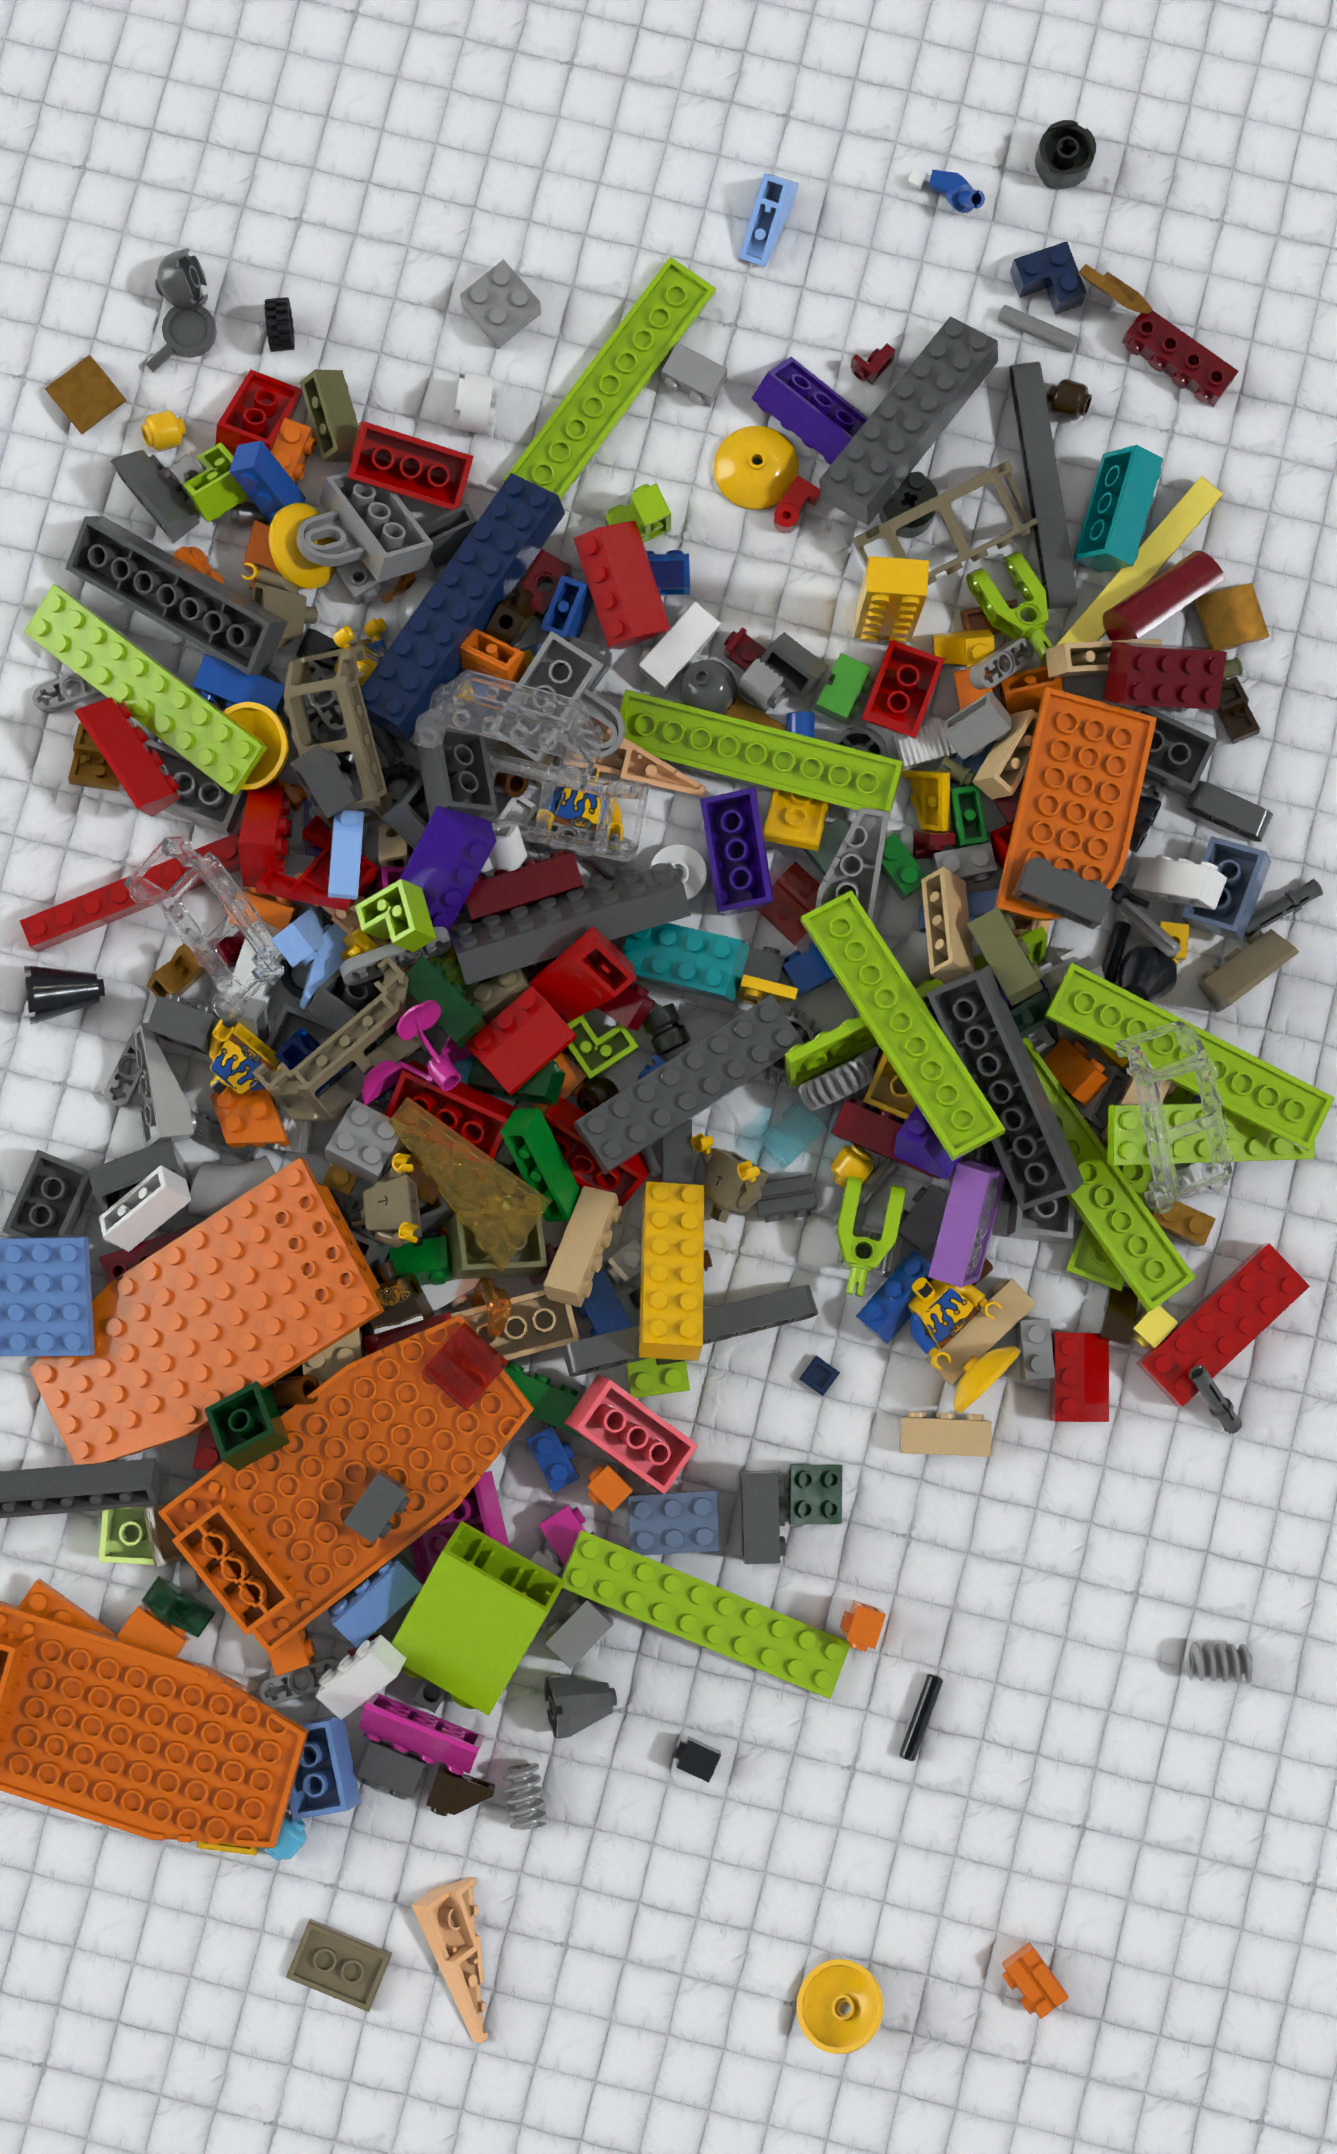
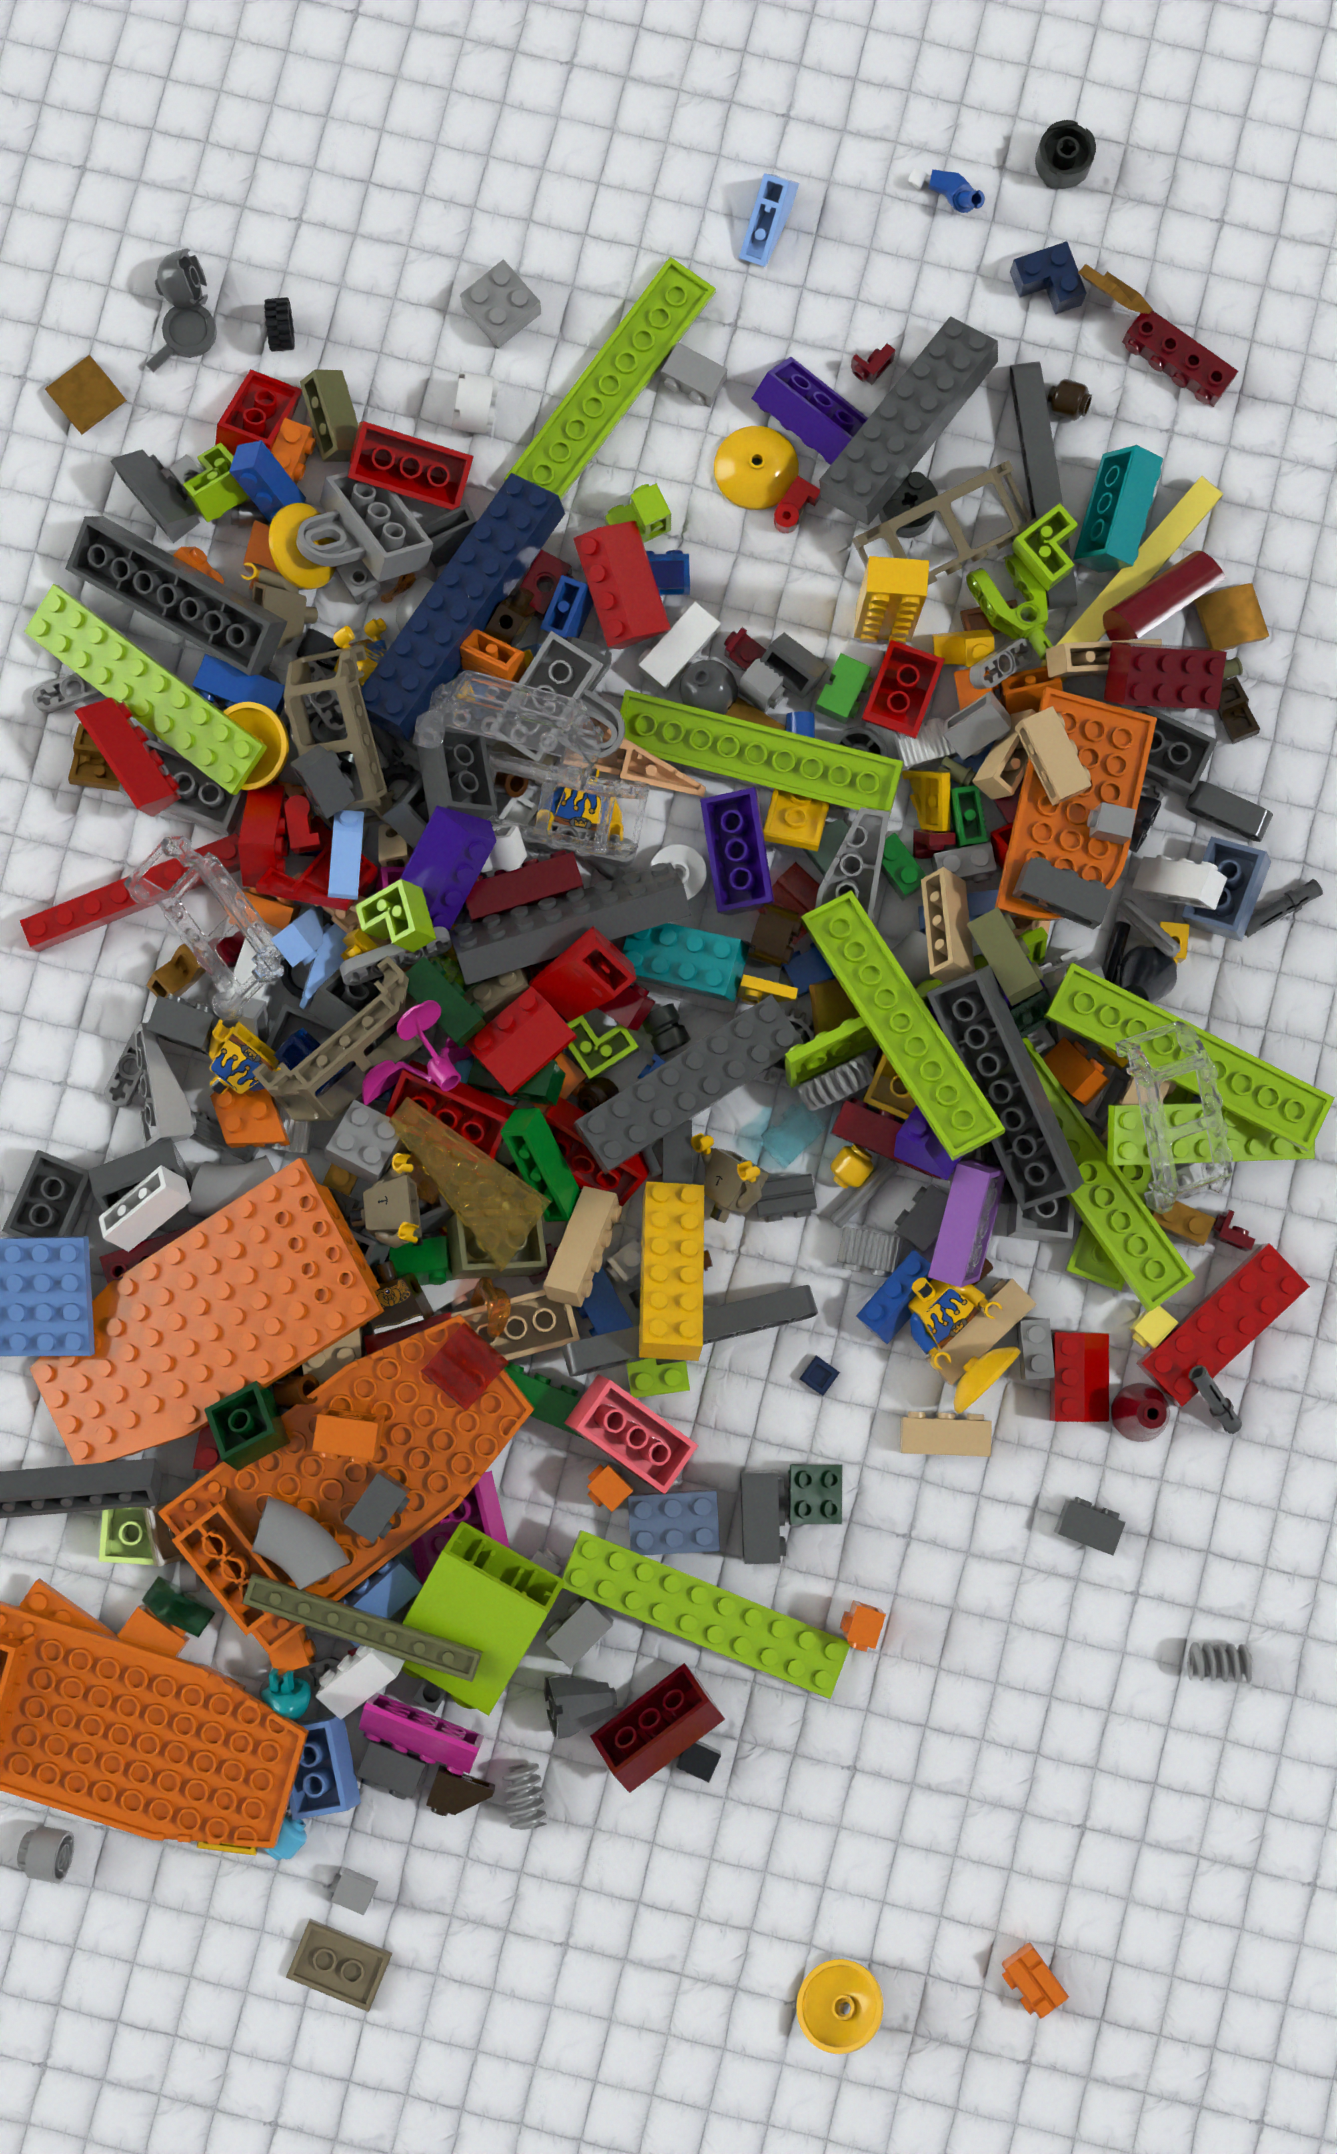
black cone [24,966,105,1024] -> none
yellow head [141,410,186,452] -> none
light nougat wedge [411,1877,488,2043] -> none
blue brick [526,1426,580,1493] -> none
dark pink piece [539,1504,596,1566] -> none
lime piece [835,1176,906,1297] -> none
black axle [900,1674,943,1761] -> none
light grey axle [998,305,1078,352] -> none
dark brown slope [1099,1286,1138,1345] -> none
black hand [1111,883,1150,909] -> none
dark tan slope [1198,929,1299,1012] -> none
none -> light grey piece [17,1826,74,1884]
none -> olive tile [242,1573,483,1682]
none -> light grey brick [251,1496,350,1591]
none -> teal piece [261,1668,312,1720]
none -> red leg [285,795,324,854]
none -> orange brick [312,1407,384,1463]
none -> light grey brick [329,1868,378,1915]
none -> dark red brick [590,1663,725,1793]
none -> dark brown brick [747,902,803,968]
none -> pearl gold slope [809,979,860,1037]
none -> lime brick [1011,503,1078,592]
none -> tan brick [1015,706,1092,806]
none -> dark grey piece [1054,1497,1126,1556]
none -> light grey brick [1087,802,1136,845]
none -> dark red cone [1111,1383,1170,1442]
none -> dark red bracket [1212,1210,1256,1252]

